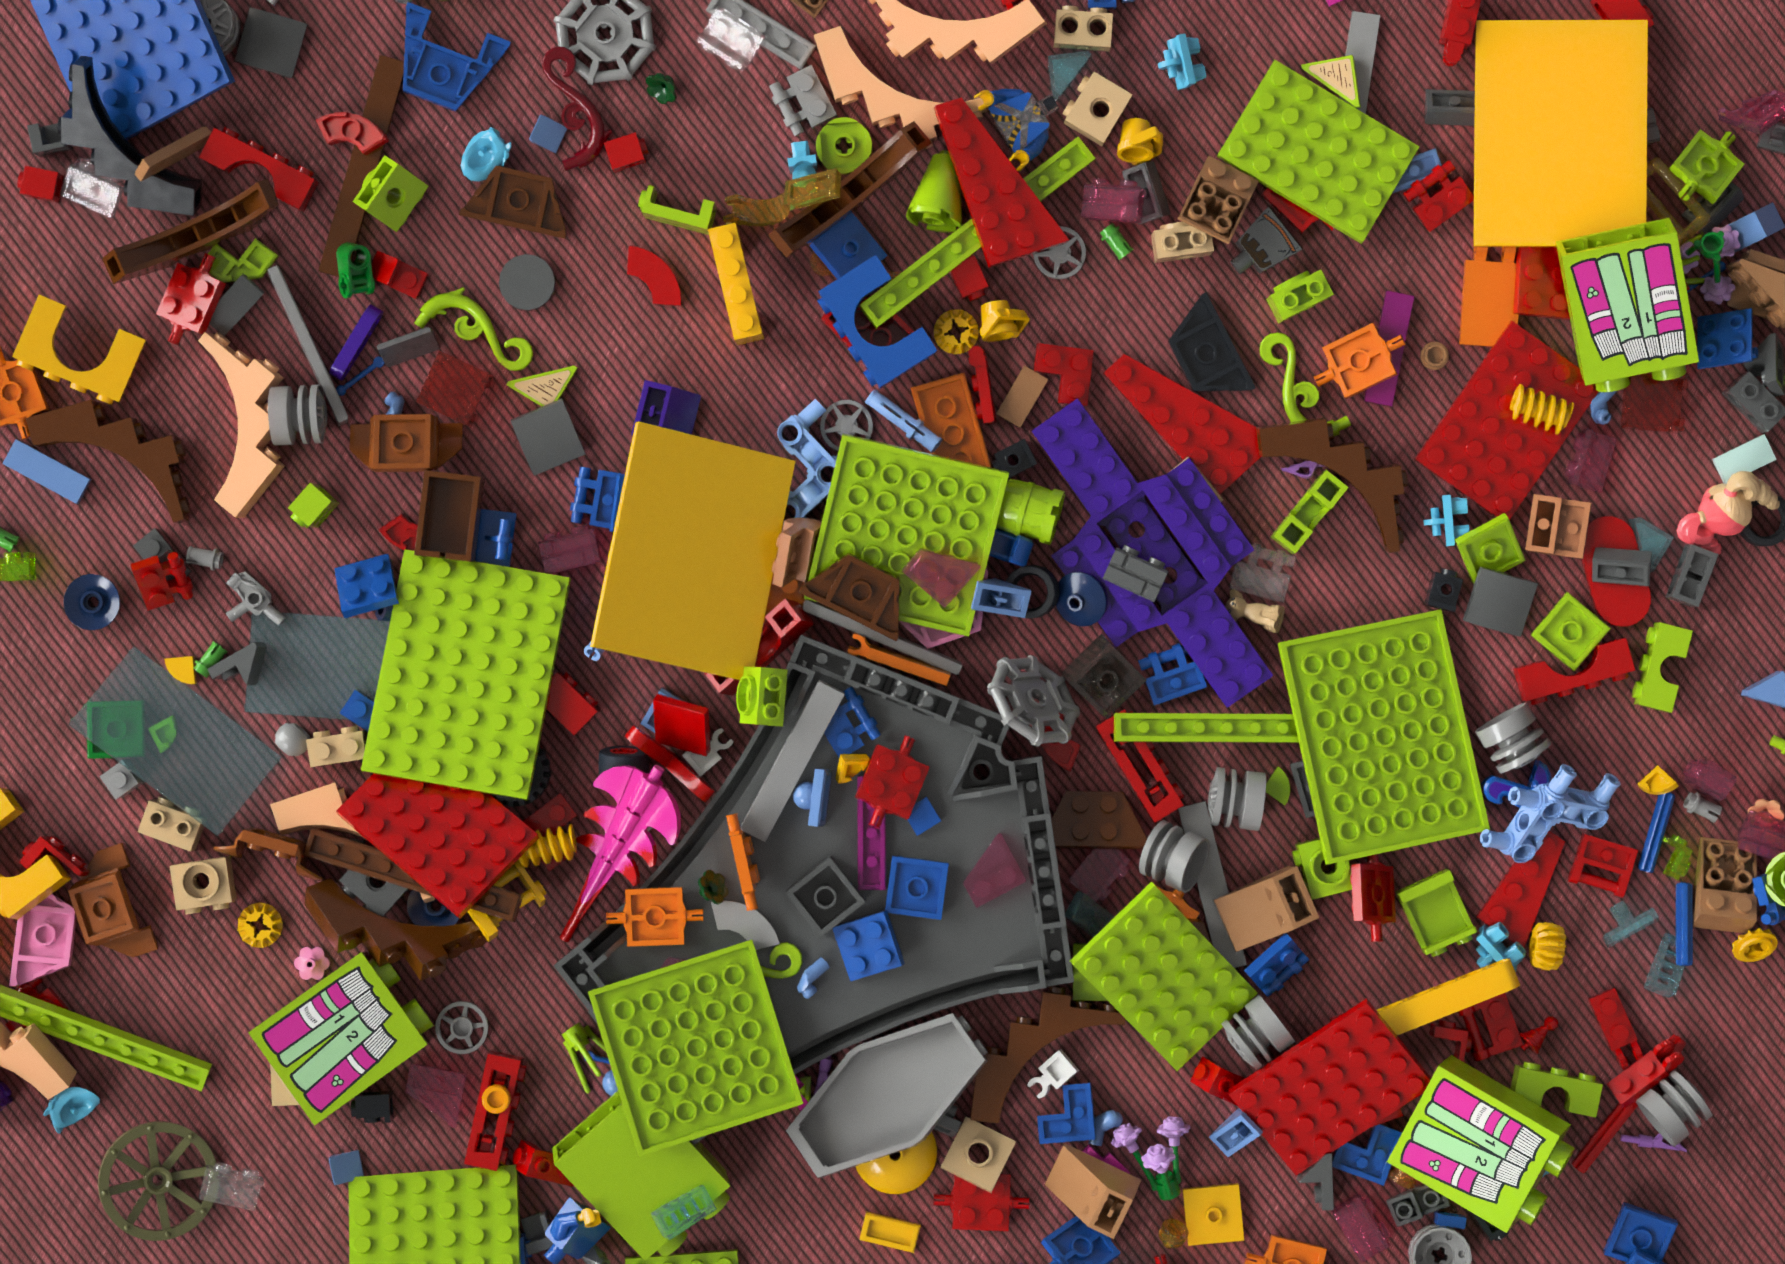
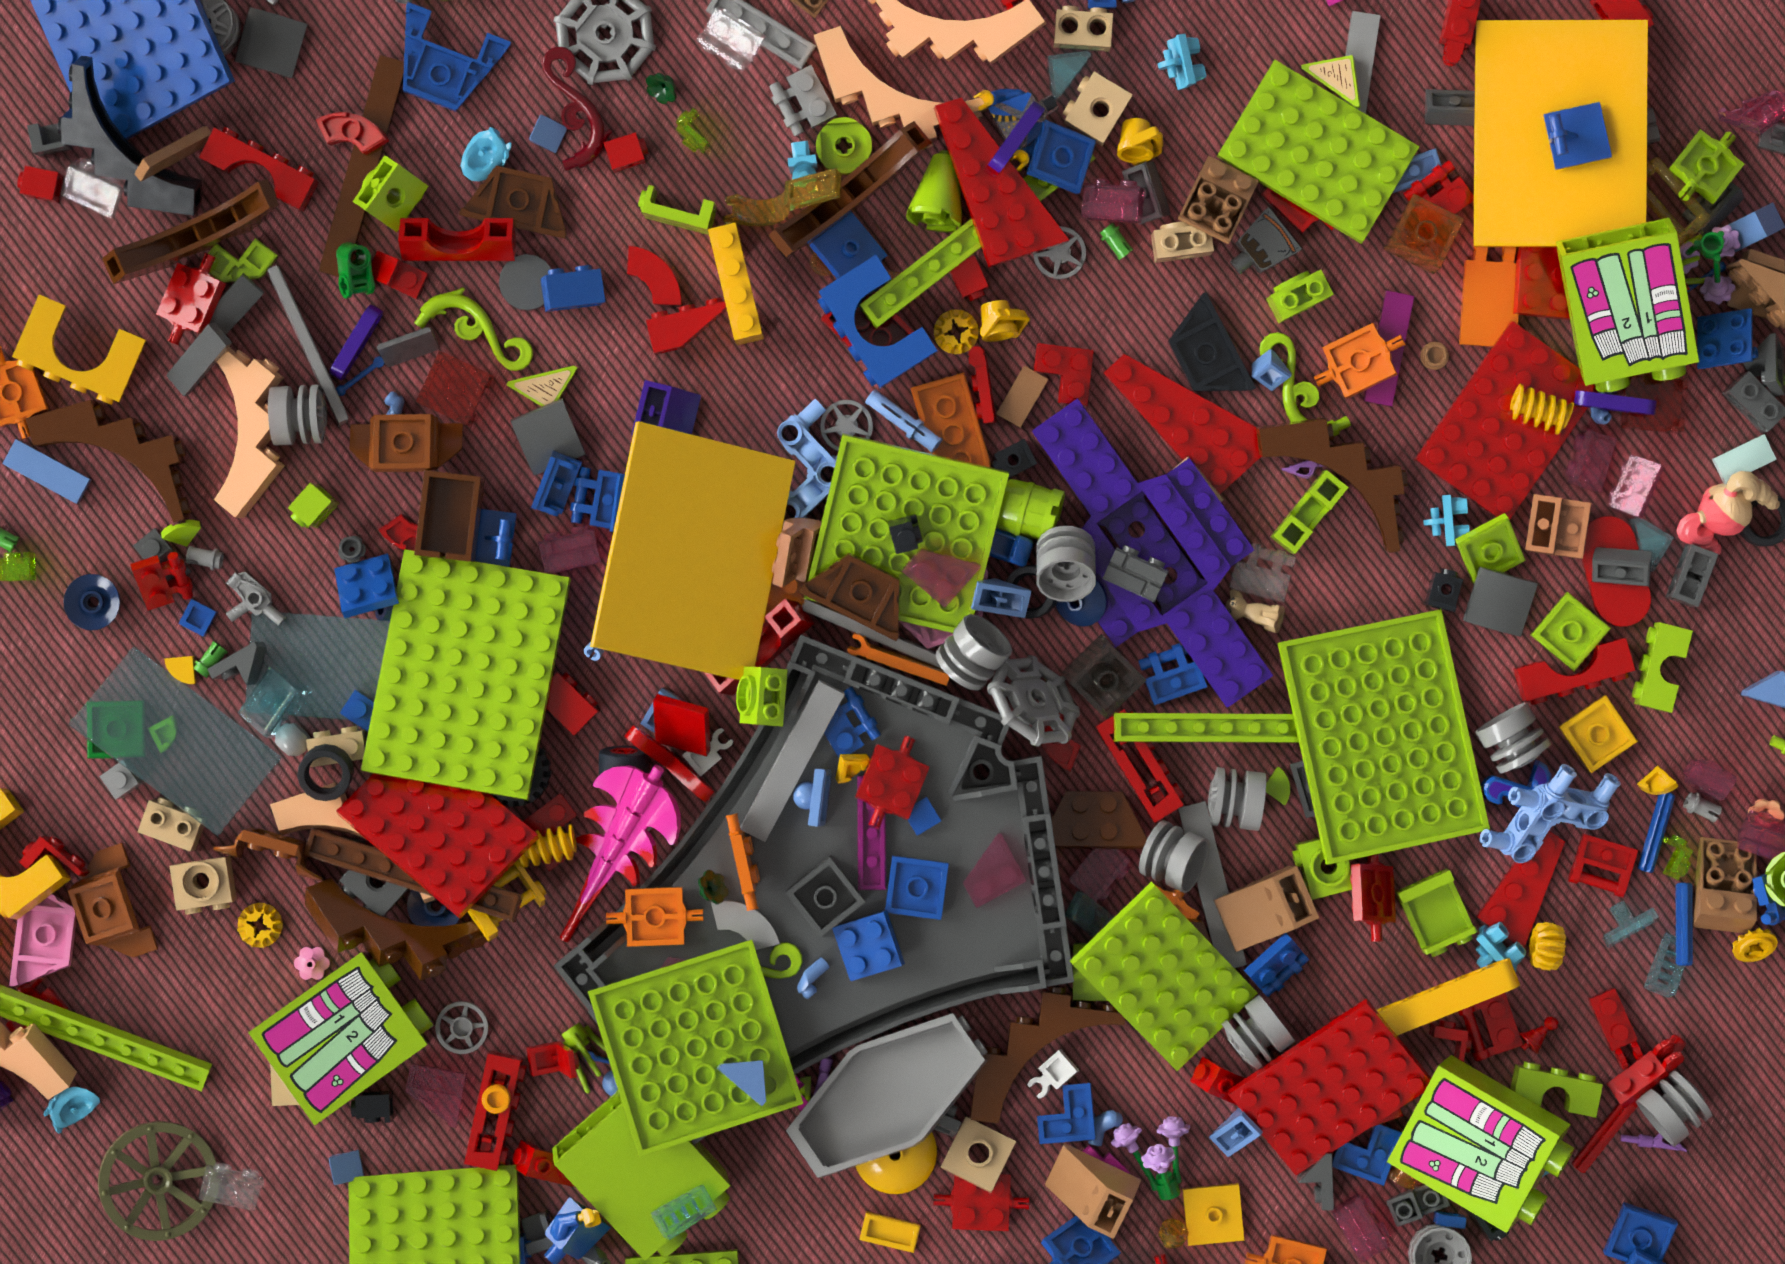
none -> lime tile [161,520,201,547]
none -> dark grey tile [166,322,232,396]
none -> blue tile [178,599,218,637]
none -> clear light blue slope [238,666,306,738]
none -> black tyre [297,744,354,801]
none -> dark grey plate [338,536,366,563]
none -> red arch [398,218,516,261]
none -> red bracket [526,1041,579,1079]
none -> blue hinge [531,451,582,516]
none -> blue brick [540,265,606,312]
none -> red slope [646,297,727,355]
none -> clear neon green bracket [675,108,710,154]
none -> medium blue slope [717,1060,766,1106]
none -> black brick [888,514,923,554]
none -> light grey wheel [936,614,1012,691]
none -> dark purple beam [988,101,1045,173]
none -> blue plate [1026,120,1097,194]
none -> light grey wheel [1037,526,1096,602]
none -> medium blue slope [1252,349,1292,391]
none -> clear orange slope [1383,194,1464,274]
none -> blue plate [1543,102,1612,170]
none -> yellow plate [1558,695,1638,773]
none -> dark purple beam [1574,391,1657,415]
none -> clear pink bracket [1608,454,1664,519]

